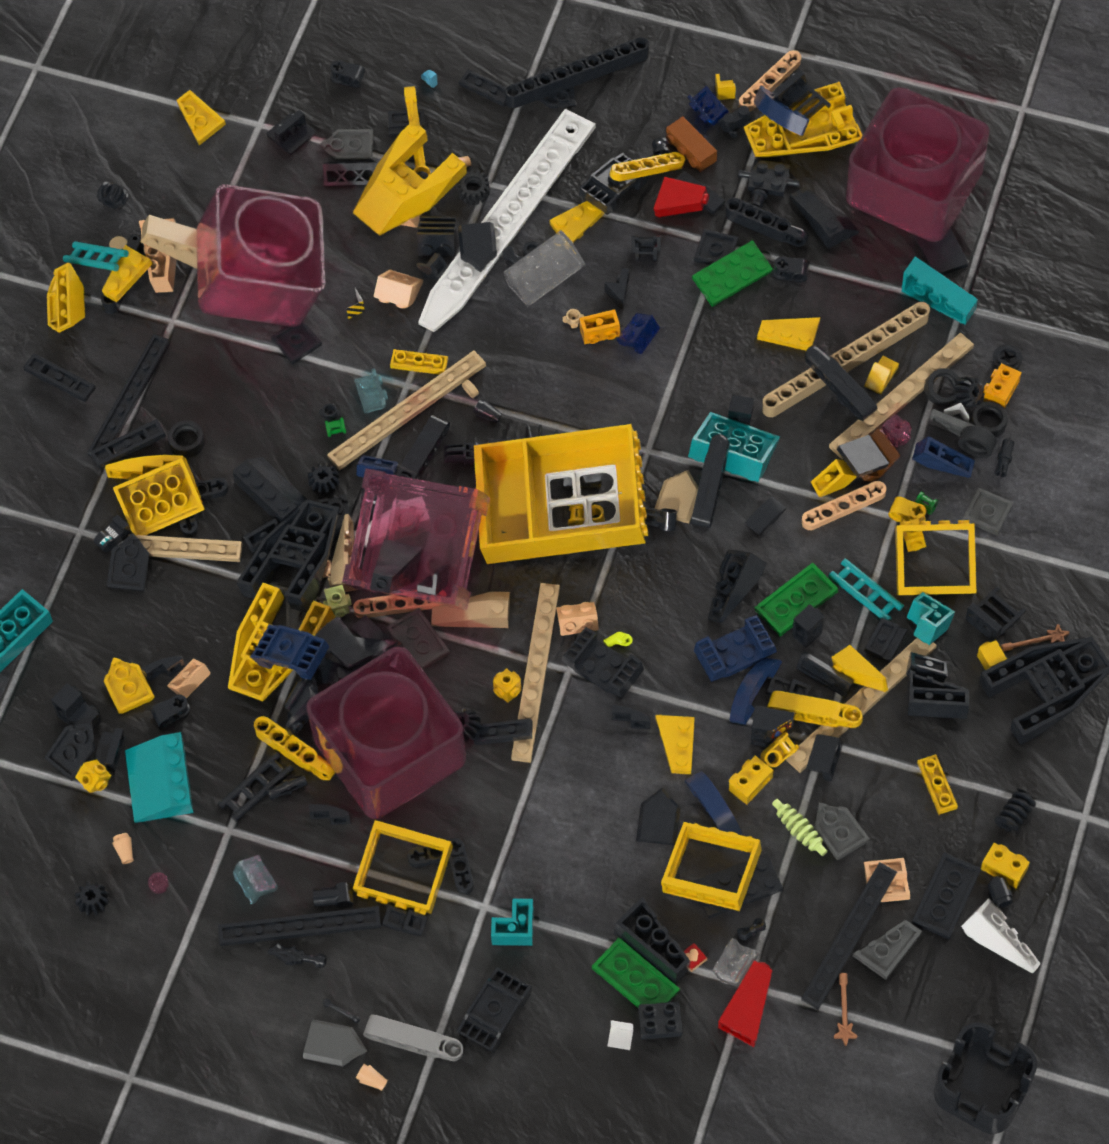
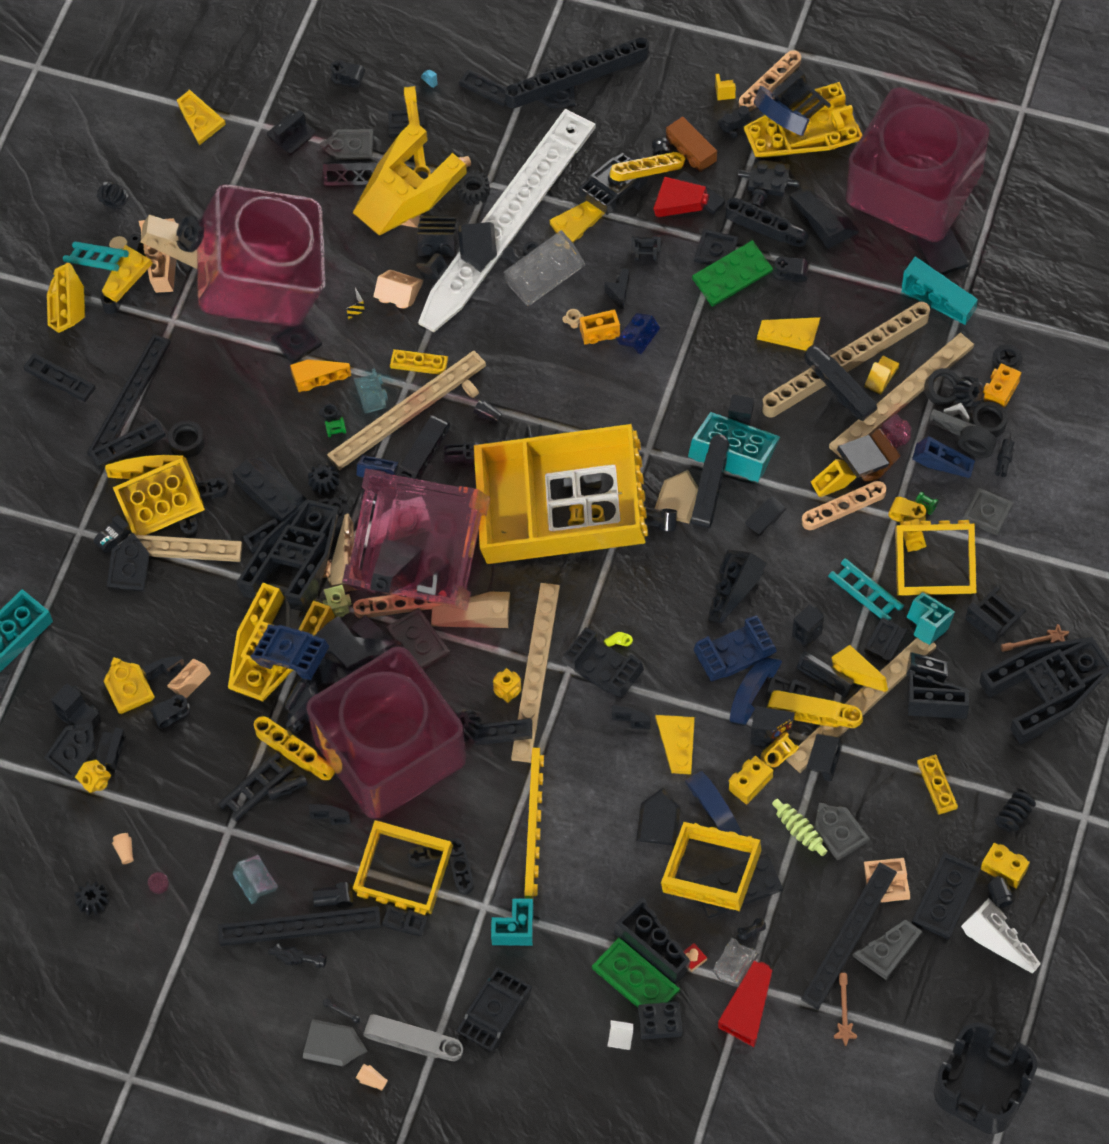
teal slope [125,732,193,823] -> none
light nougat bracket [556,602,599,636] -> none
clear blue bracket [688,86,729,126] -> none
green plate [755,563,838,636] -> none
yellow brick [977,640,1007,670] -> none
none -> black tile [176,215,205,252]
none -> light orange slope [290,360,351,392]
none -> yellow plate [525,748,544,899]

